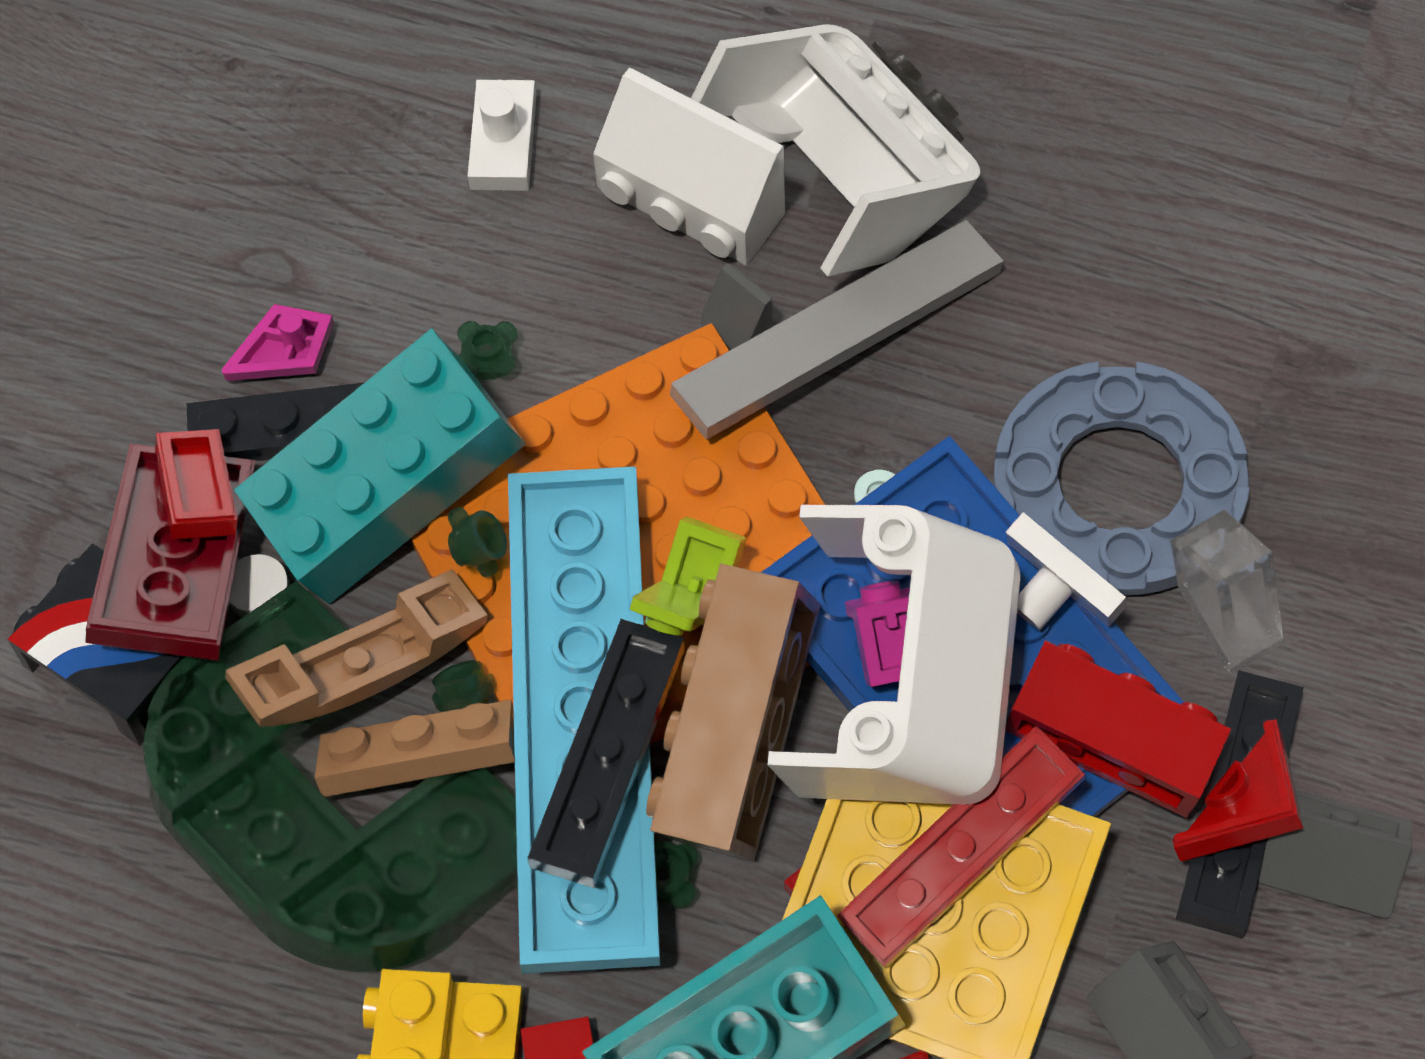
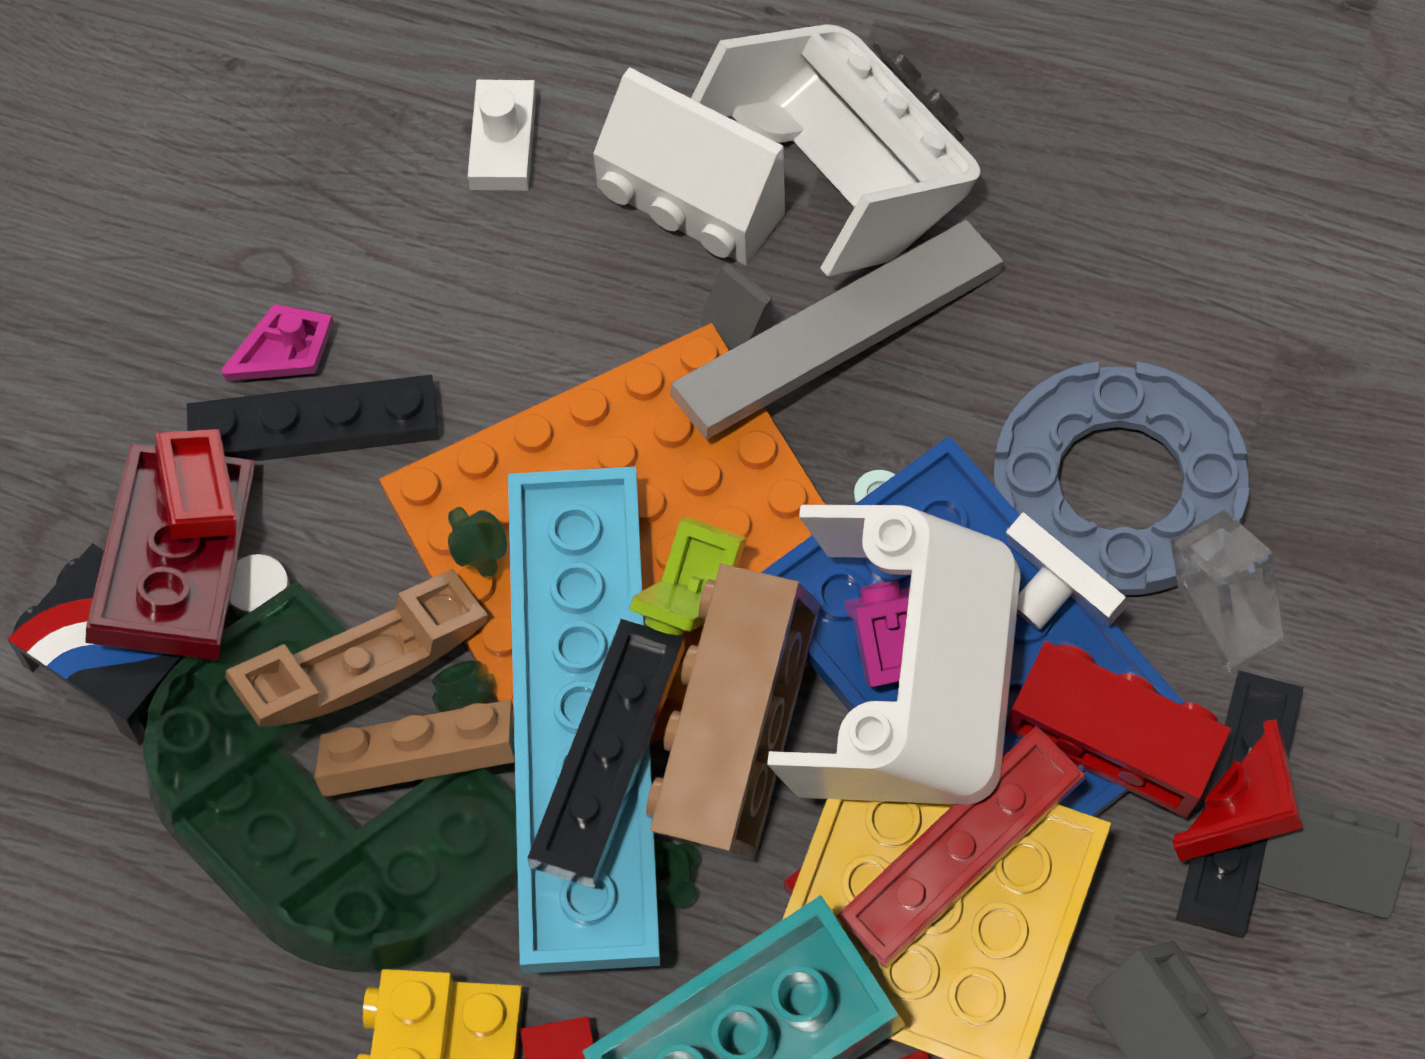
teal brick [234,328,527,604] -> none
clear green plate [457,321,518,380] -> none

